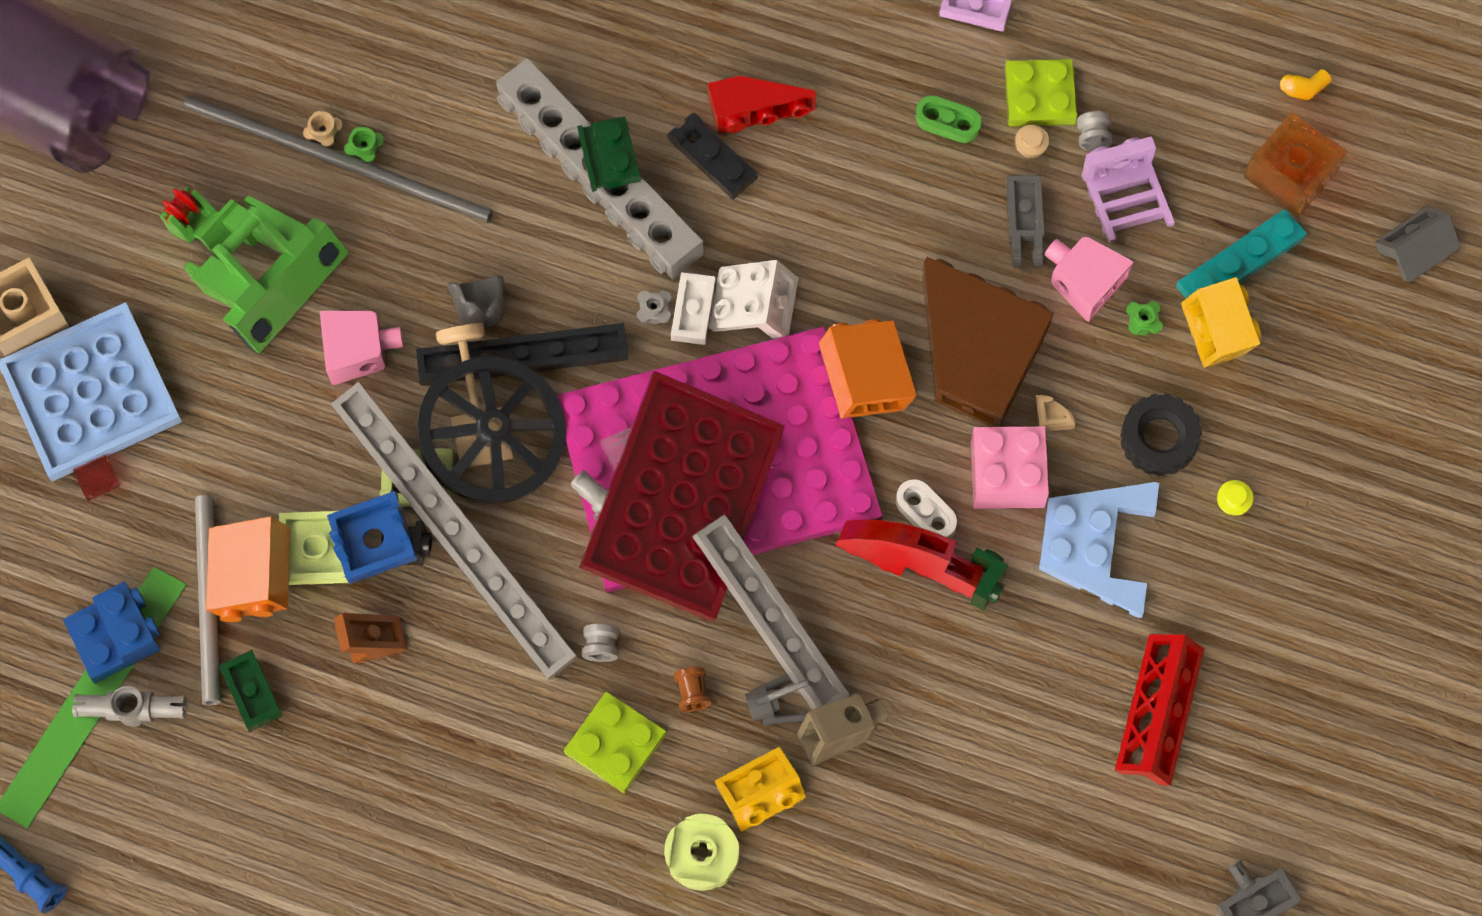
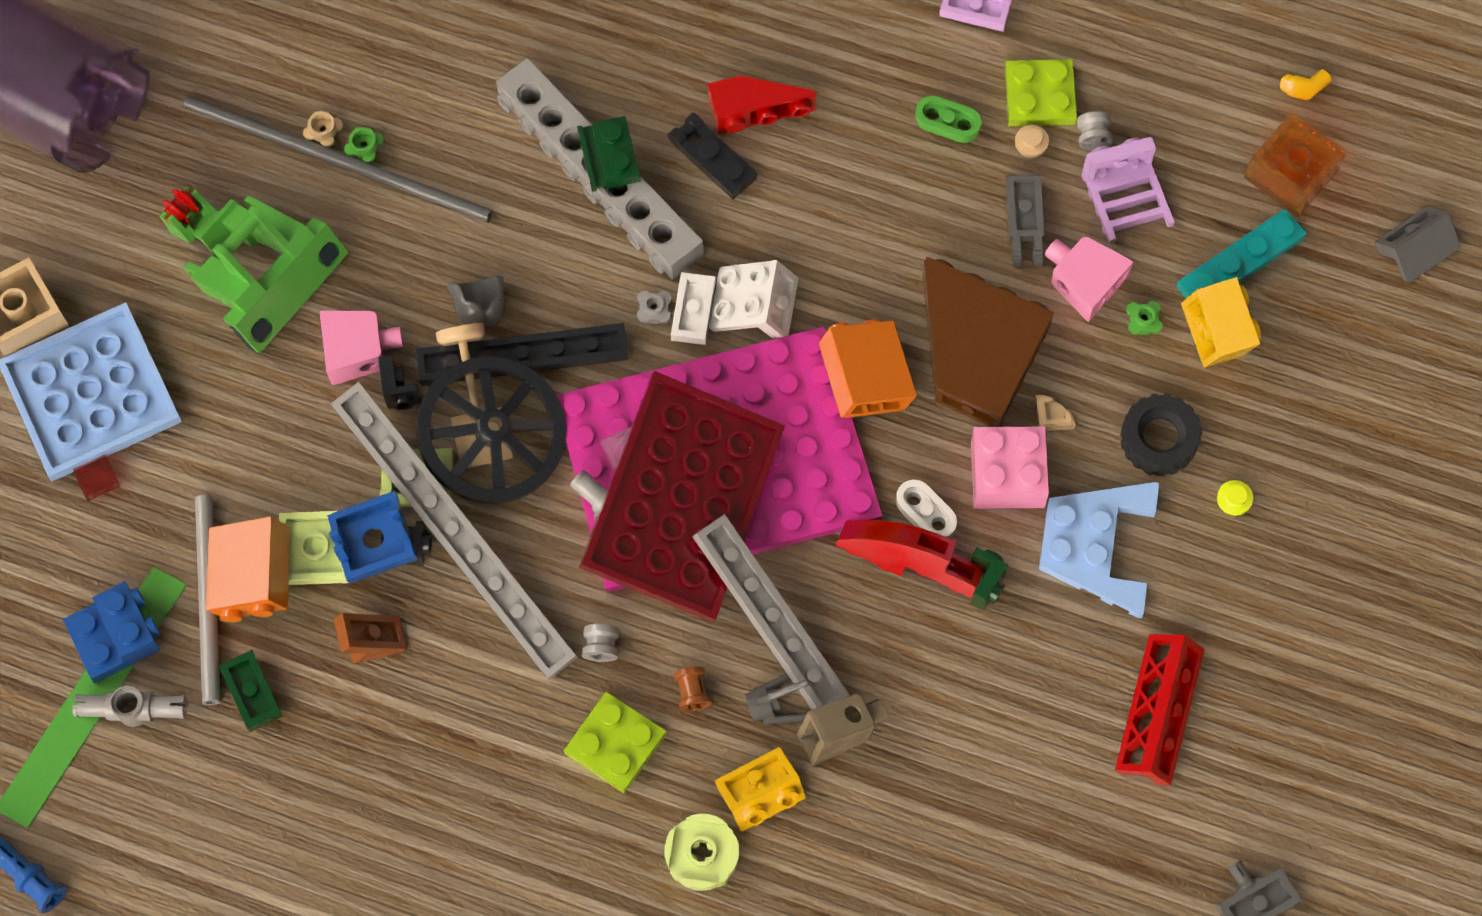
none -> black bracket [378,355,422,410]

